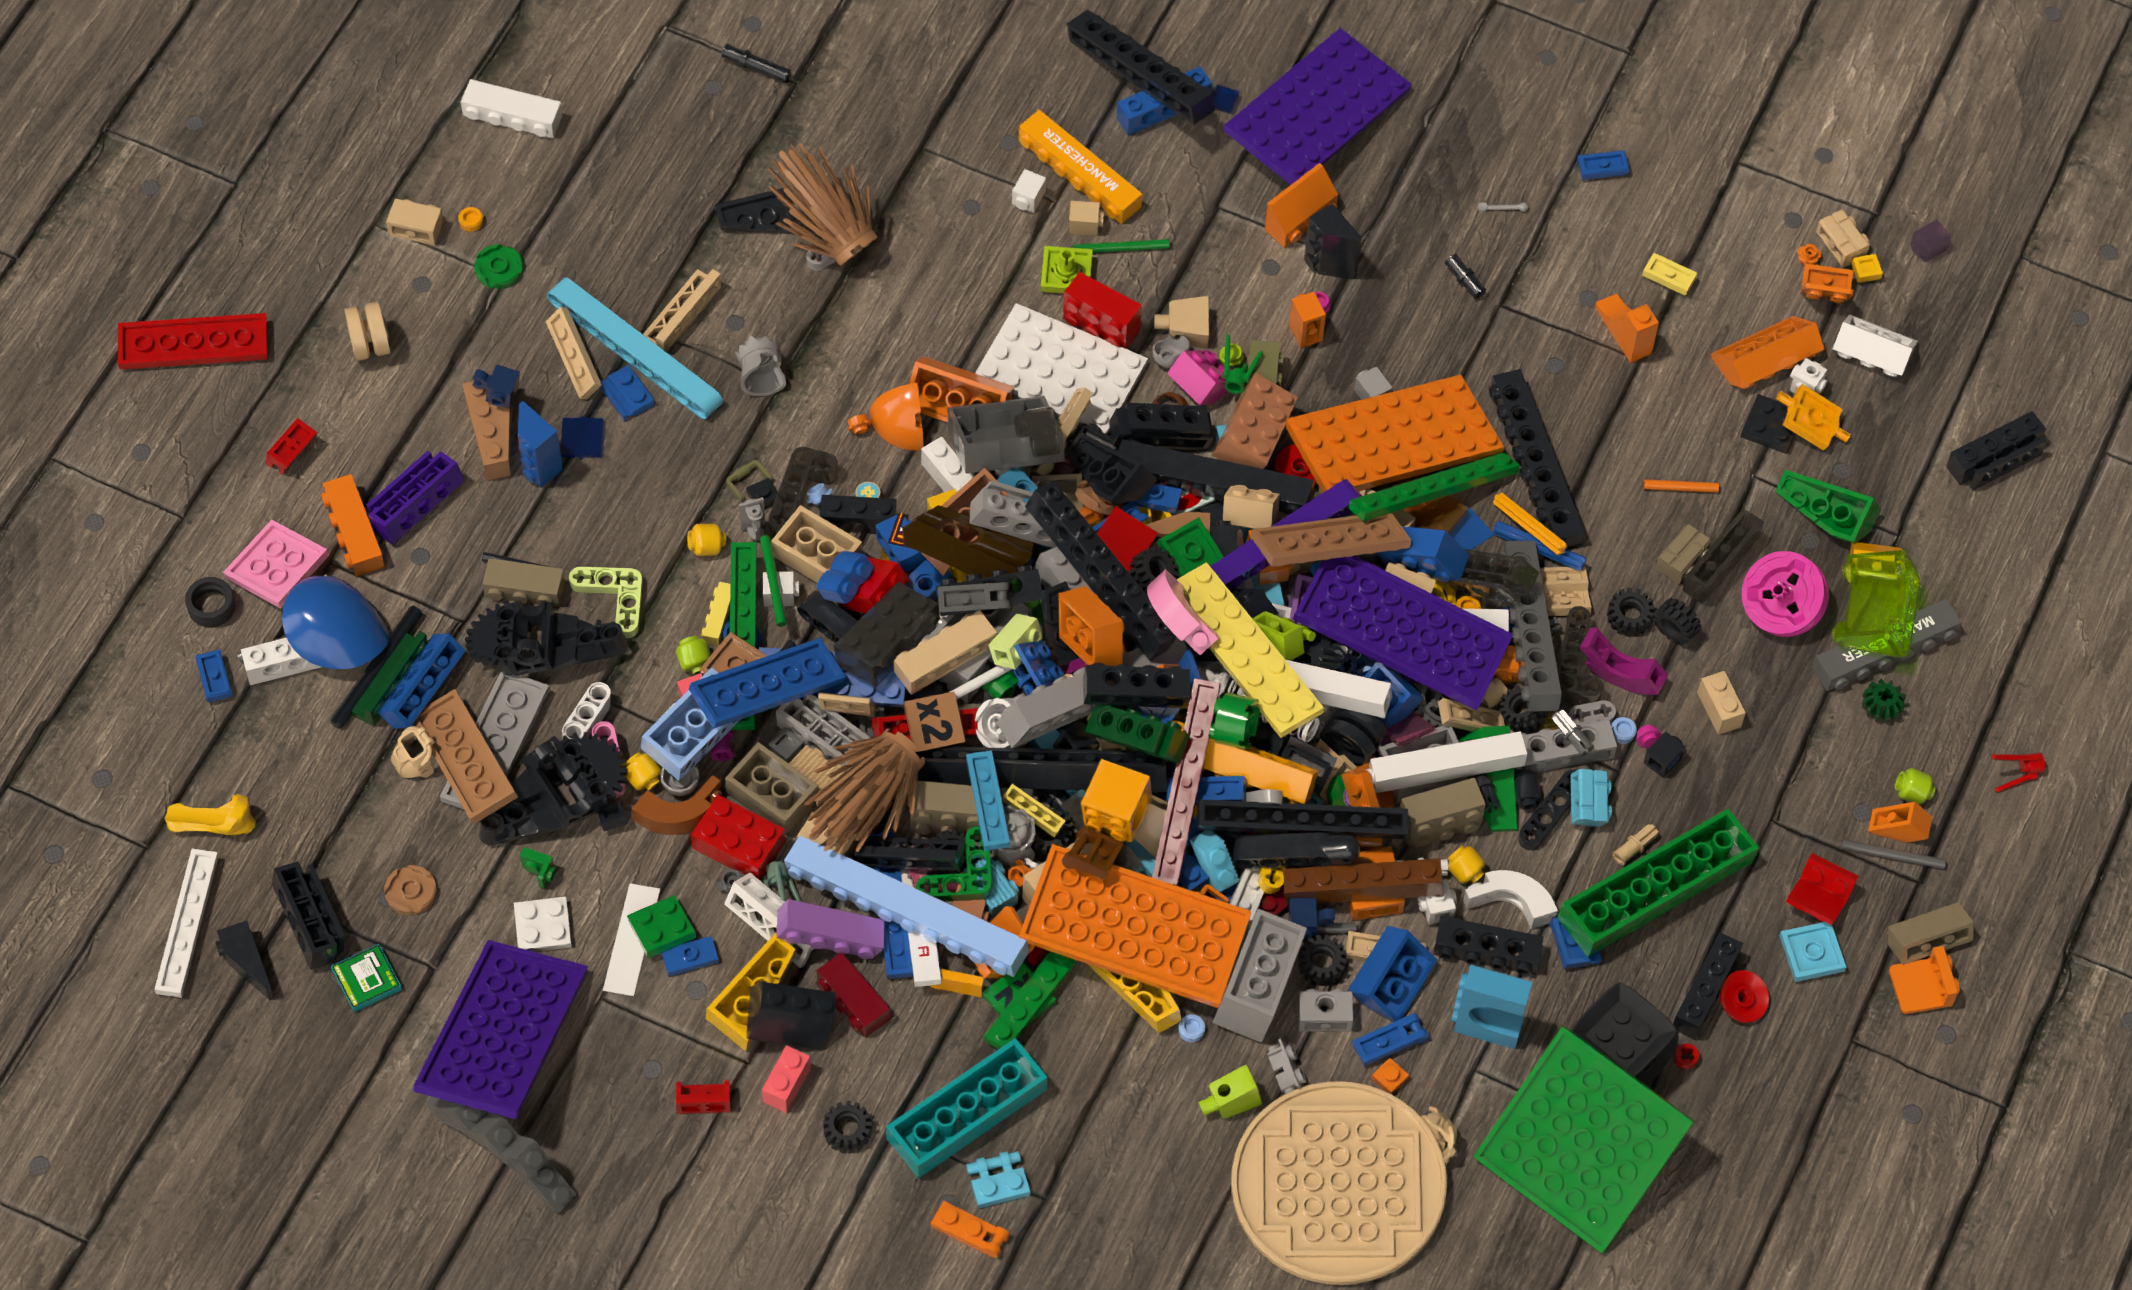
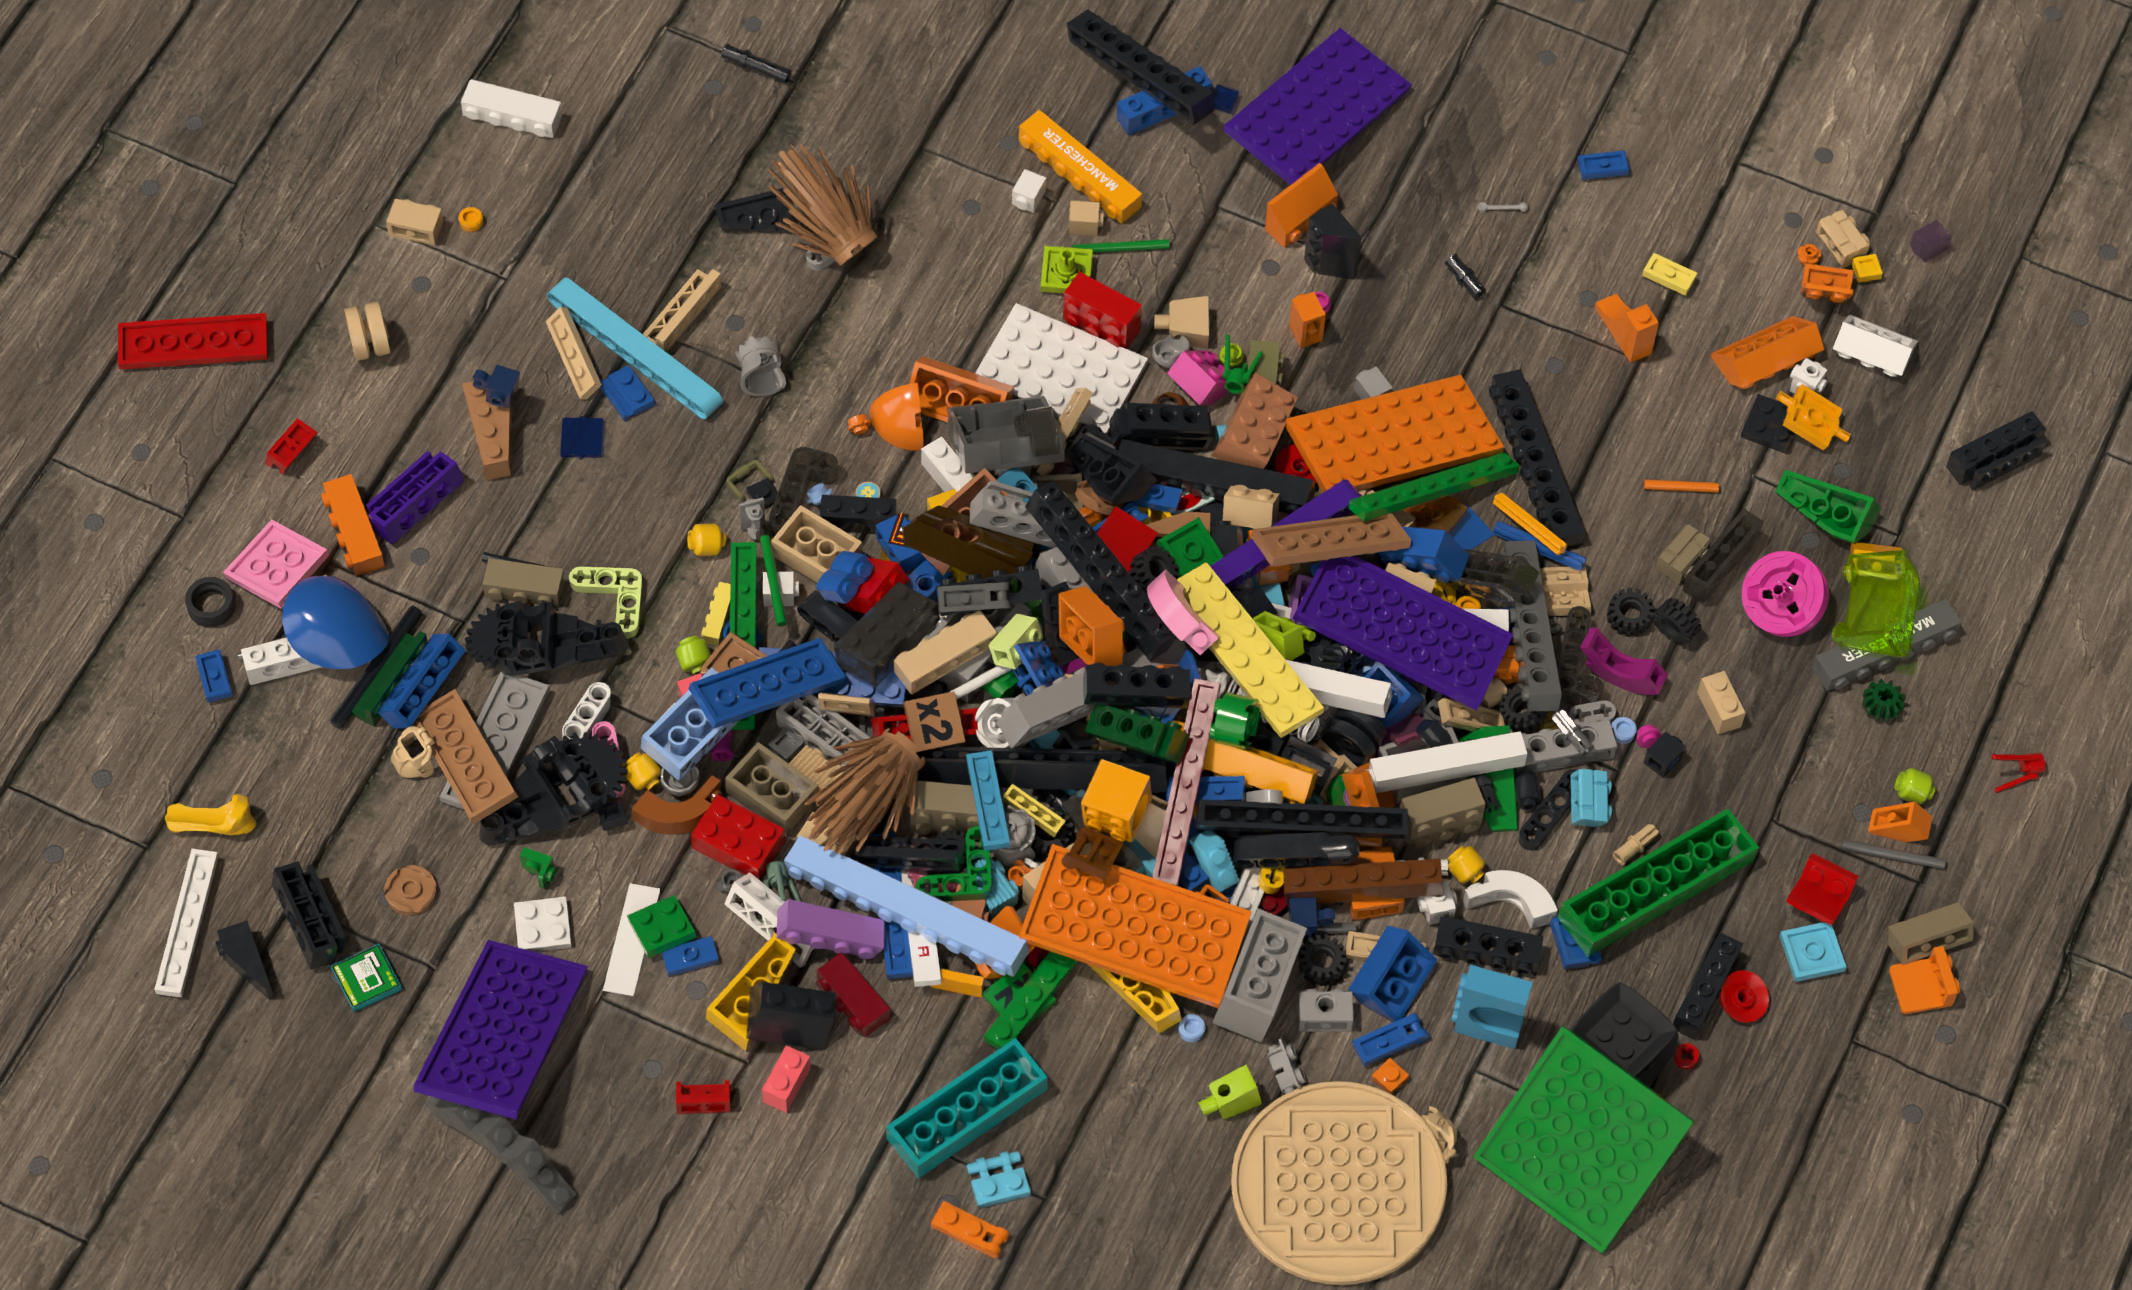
green tile [474,244,523,289] -> none
blue slope [518,401,563,488] -> none
black tyre [823,1101,872,1154] -> none
none -> black brick [1416,719,1451,748]

